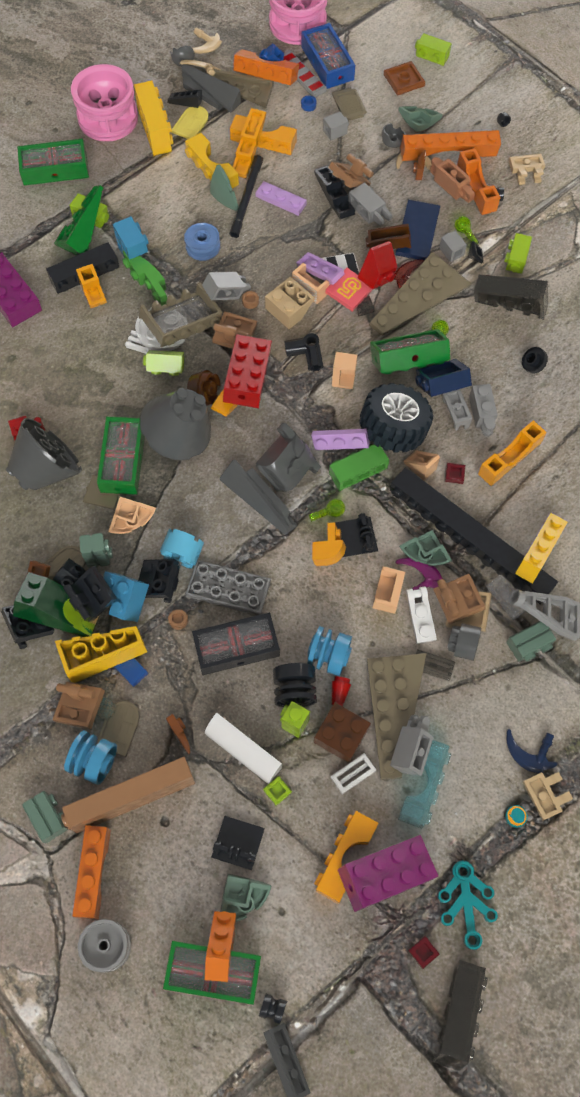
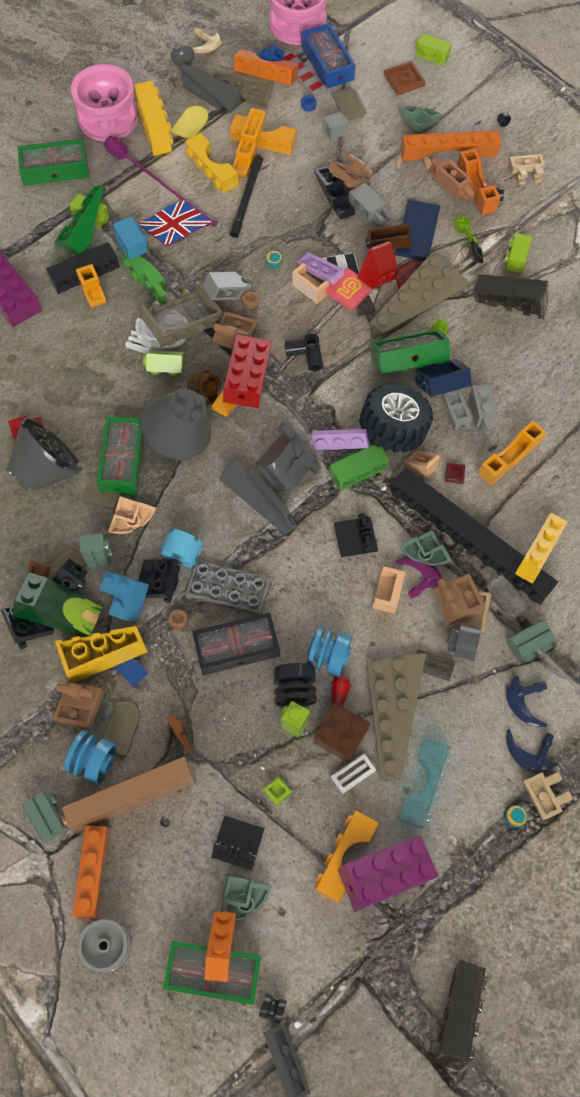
black plate [63,566,117,622] -> none
black slope [168,90,202,108] -> none
tan piece [180,60,221,76] -> none
medium blue wheel [184,223,220,261] -> none
white brick [205,713,282,784] -> none
sand green brick [210,164,238,211] -> none
lavender plate [256,181,307,216] -> none
tan slope [265,277,314,329] -> none
clear neon green plate [309,499,345,522] -> none
light orange brick [312,522,346,566] -> none
light nougat panel [332,352,358,389] -> none
dark grey hair [382,123,406,148] -> none
light grey hinge [390,715,434,776] -> none
white plate [406,586,437,644] -> none
dark red tile [408,936,440,969] -> none
dark orange plate [413,150,426,180] -> none
teal plant [437,860,498,950] -> none
light grey brick [439,230,467,262] -> none
light grey plate [509,589,580,641] -> none
black plate [522,347,548,374] -> none
none -> flag [104,136,218,246]
none -> teal tile [266,250,282,268]
none -> dark blue piece [506,676,547,727]

